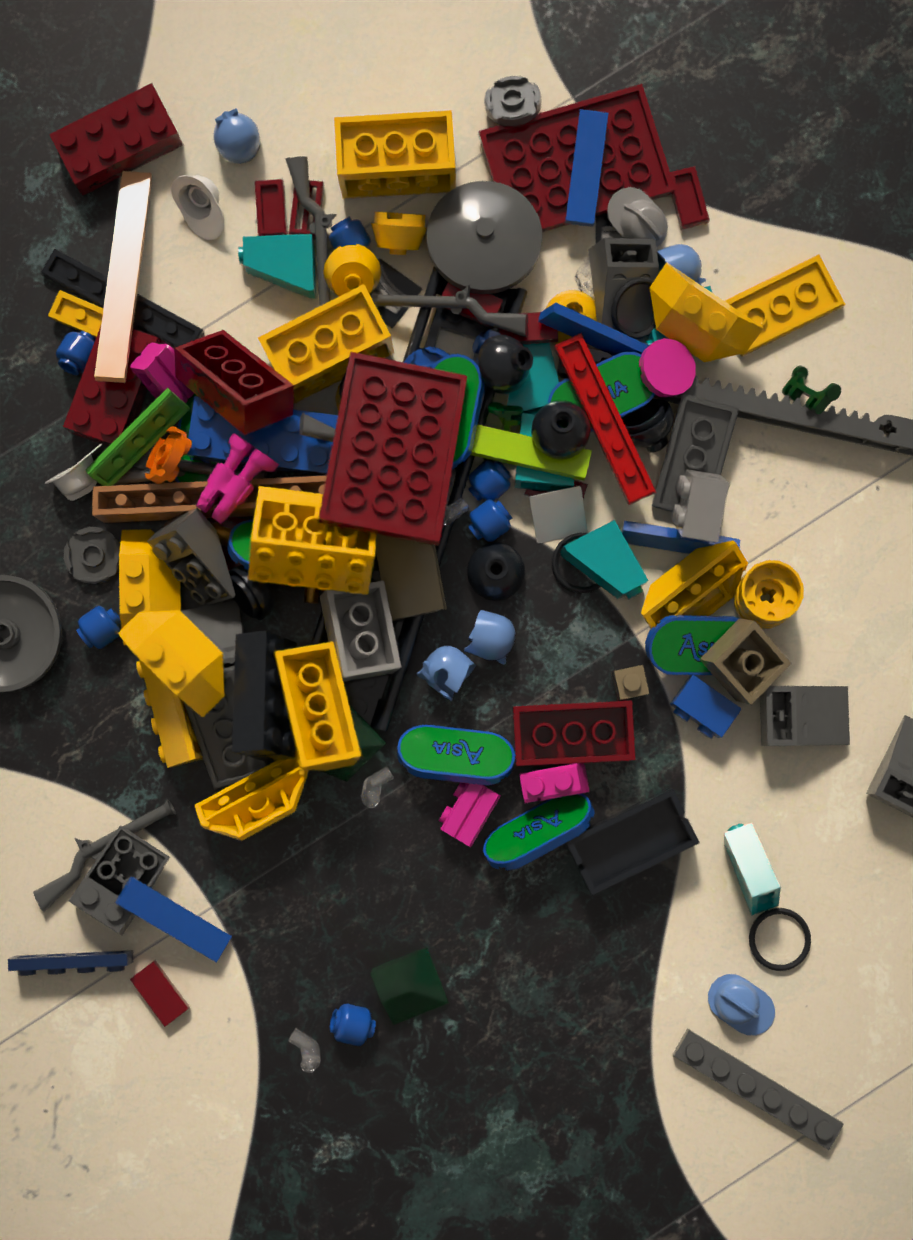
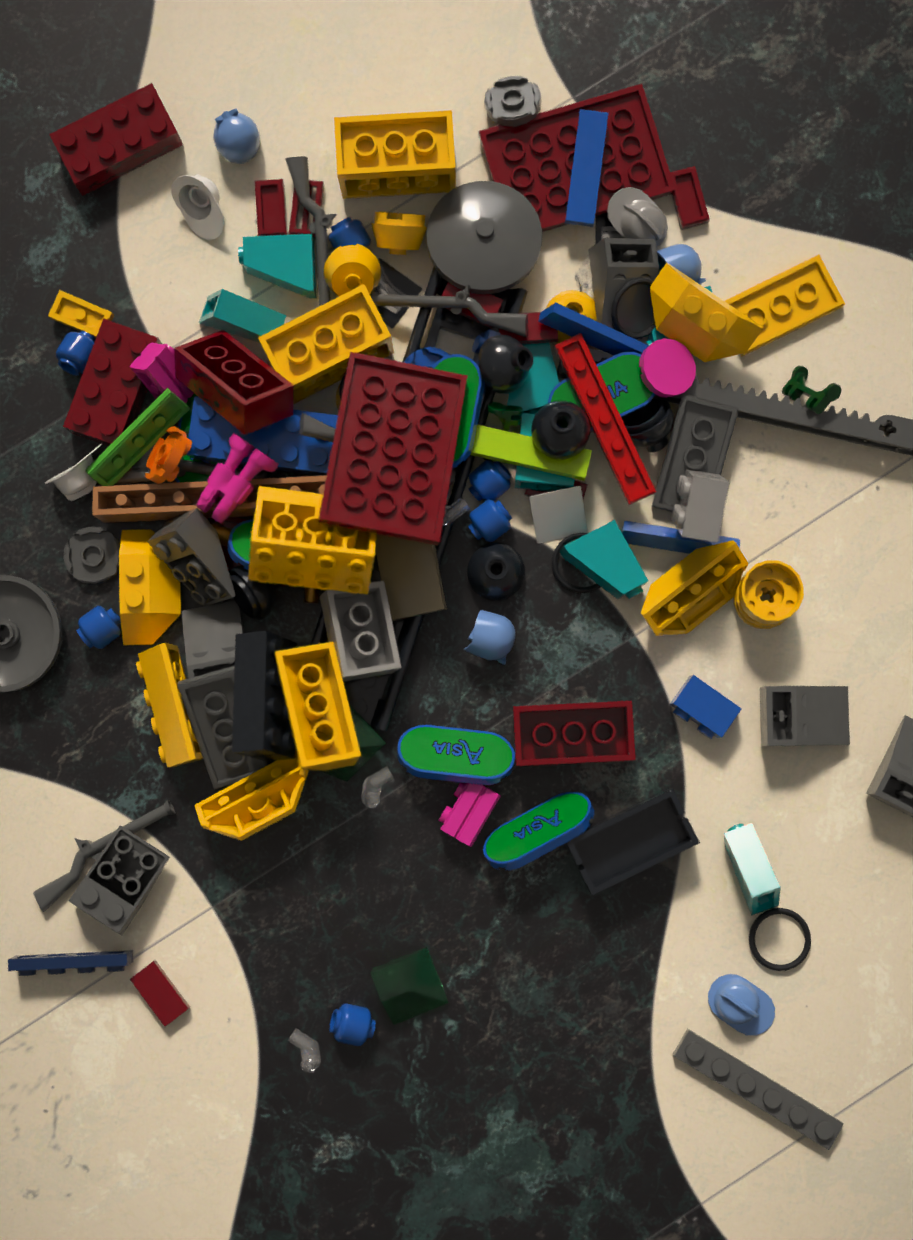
black tile [41,249,204,348] -> none
light nougat tile [94,171,152,383] -> none
blue tile [115,877,232,963] -> none
yellow wedge [118,610,225,718] -> none
medium blue helmet [417,646,476,701] -> none
dark pink brick [520,763,589,803] -> none
dark tan brick [611,665,649,701] -> none
green tile [645,615,739,675] -> none
dark tan brick [699,618,792,705] -> none
none -> teal slope [199,289,286,343]

